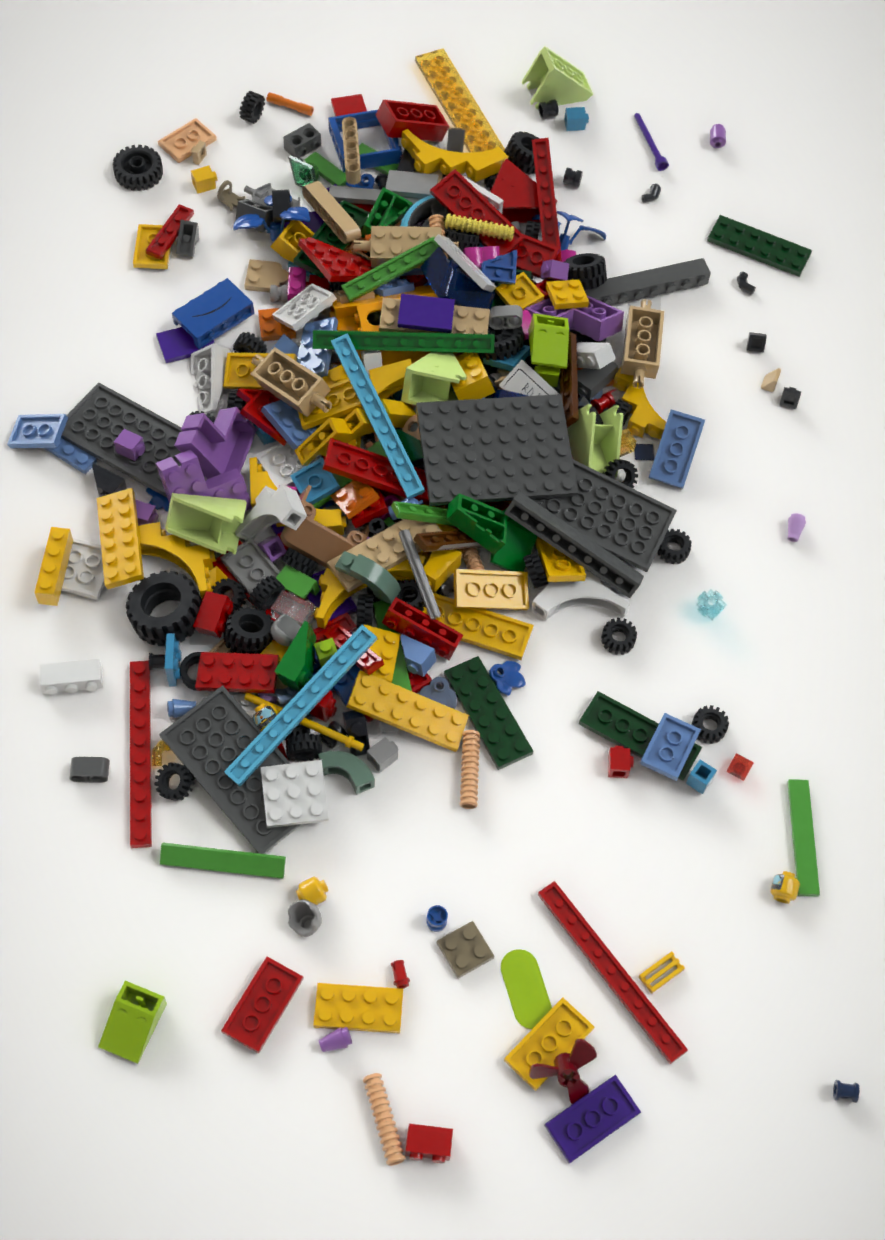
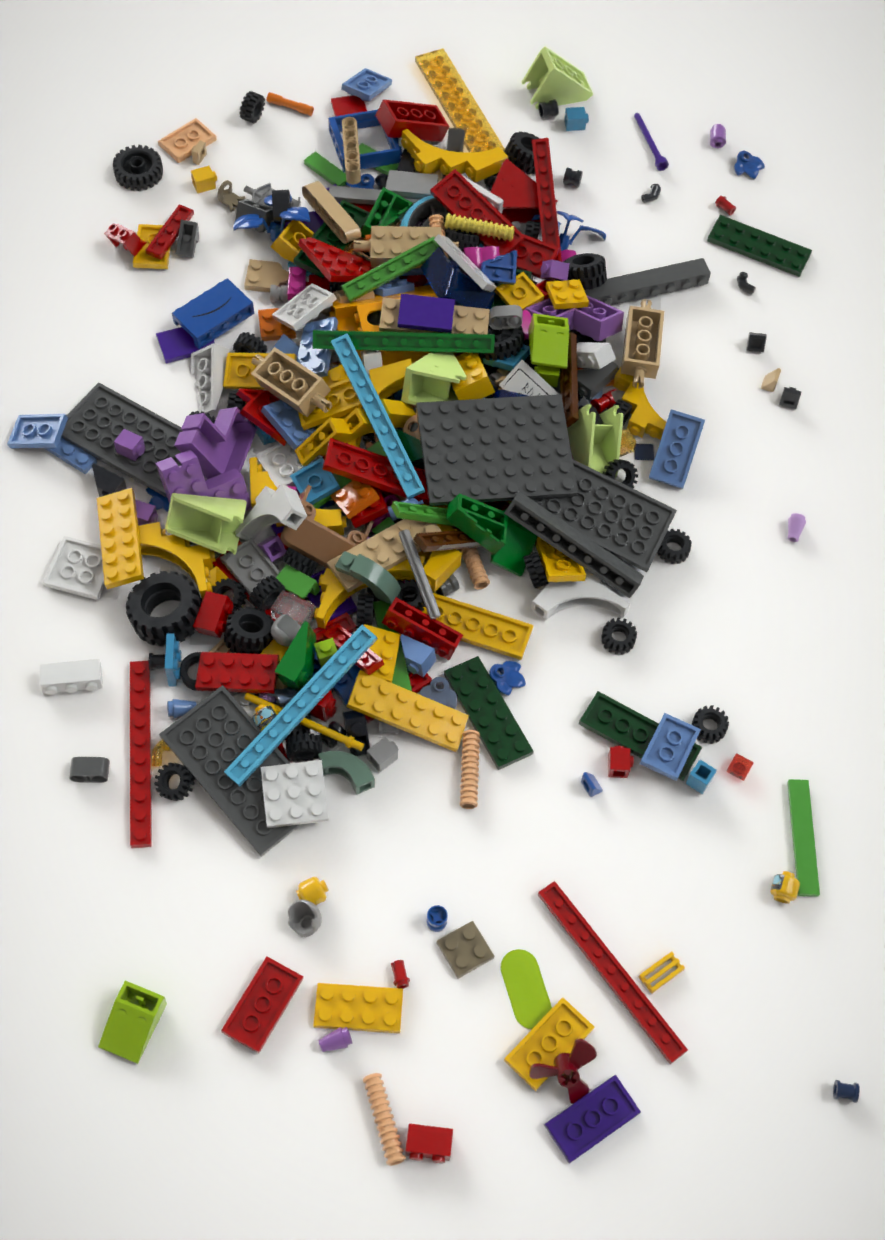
yellow brick [34,527,73,606] -> none
bright green tile [160,842,286,879] -> none
dark grey brick [283,123,321,160] -> none
clear green slope [288,155,320,187] -> none
black bush [369,518,389,535] -> none
yellow plate [453,569,529,610] -> none
clear light blue brick [696,589,728,621] -> none
none -> red window [104,223,147,257]
none -> medium blue plate [341,68,393,101]
none -> blue slope [581,772,603,797]
none -> red pin [715,195,736,216]
none -> blue plate [734,151,765,179]

